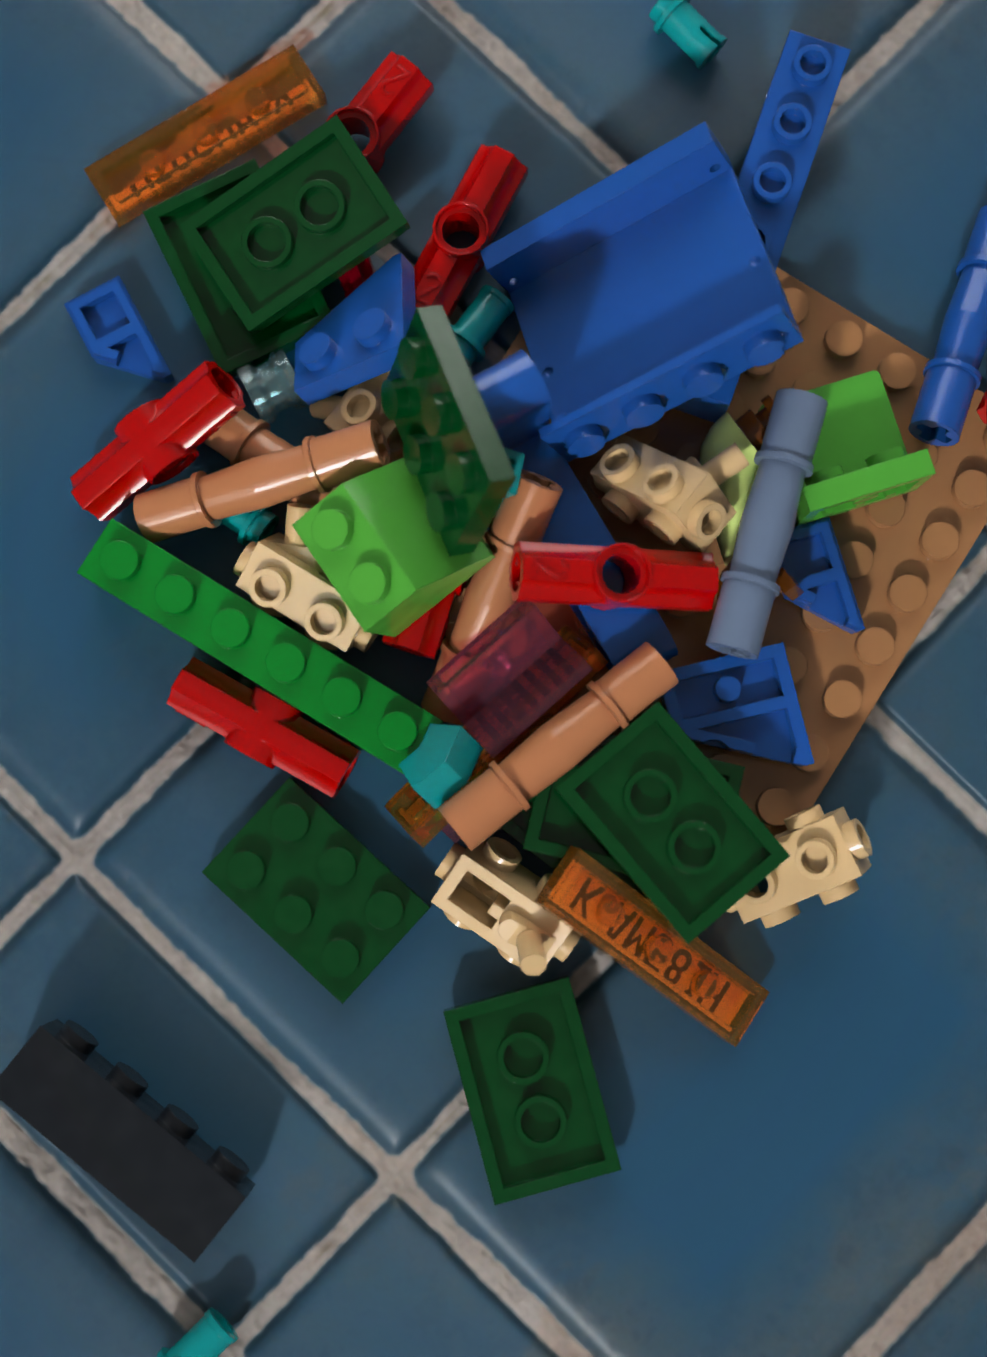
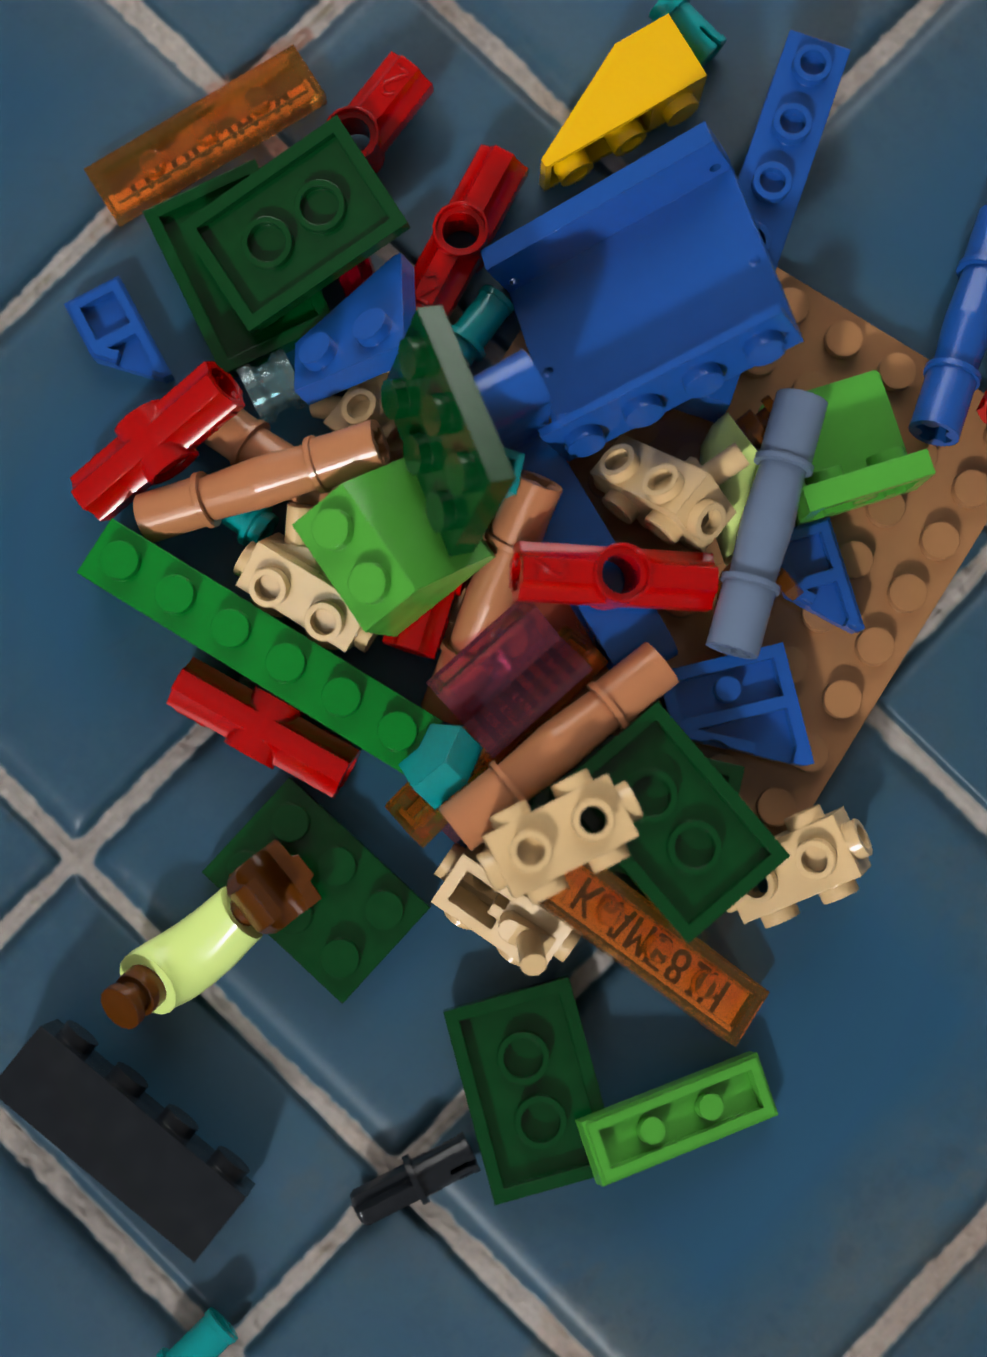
none -> piece [101,839,322,1029]
none -> black axle [350,1132,481,1225]
none -> tan brick [476,768,643,905]
none -> yellow slope [539,13,707,191]
none -> bright green tile [575,1051,778,1187]

